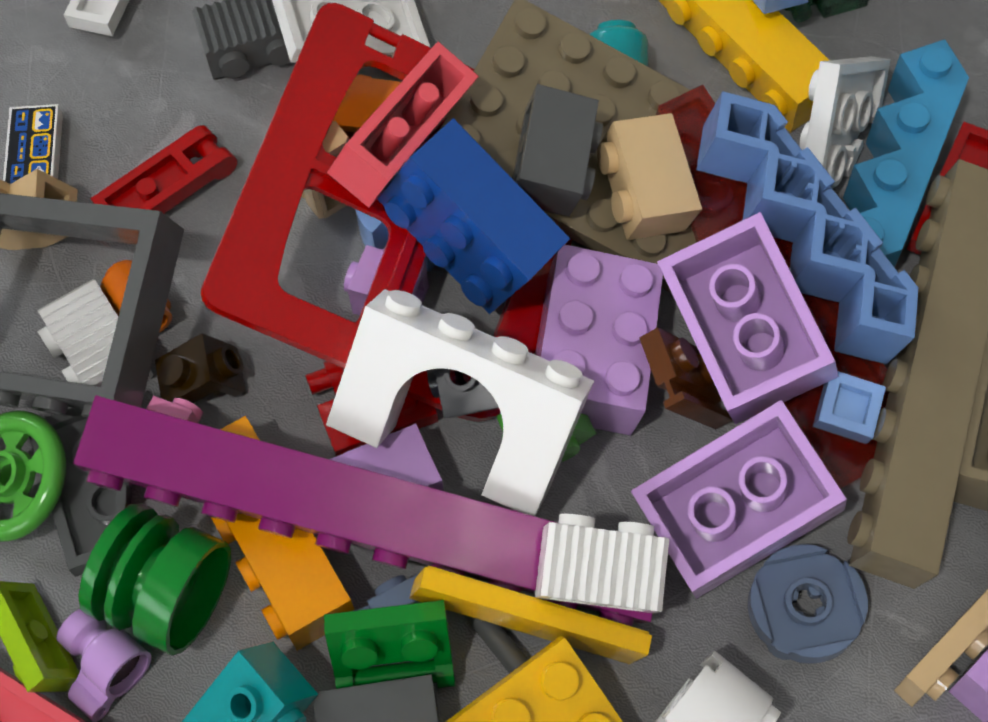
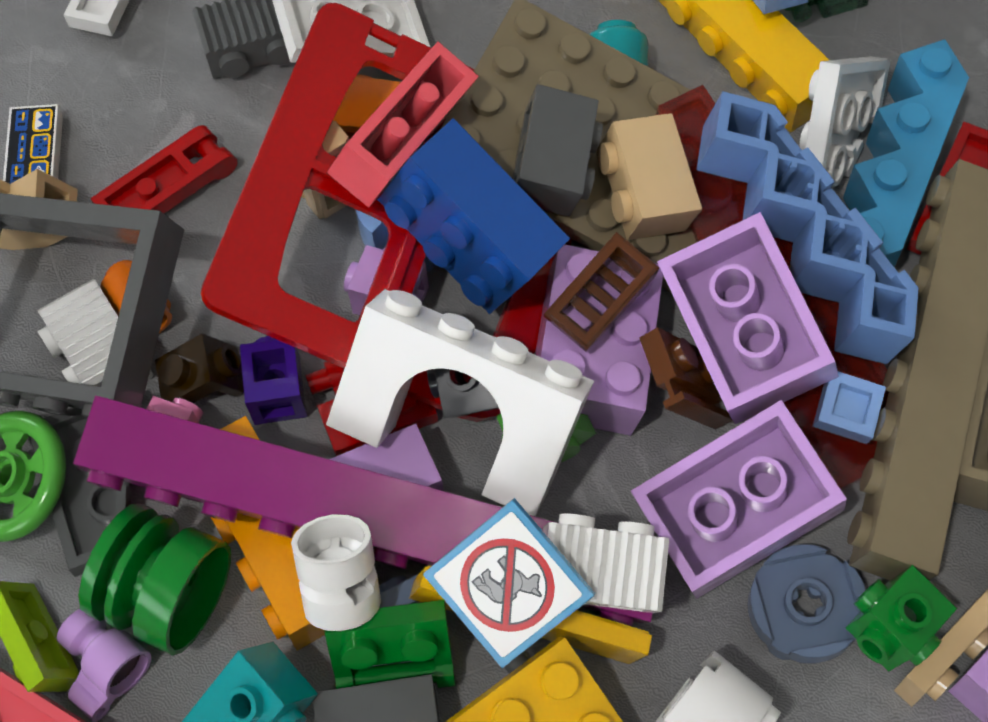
none -> dark purple brick [240,336,307,425]
none -> white wheel [291,514,381,631]
none -> piece [423,498,595,668]
none -> reddish brown slope [544,232,659,352]
none -> green brick [845,565,957,672]

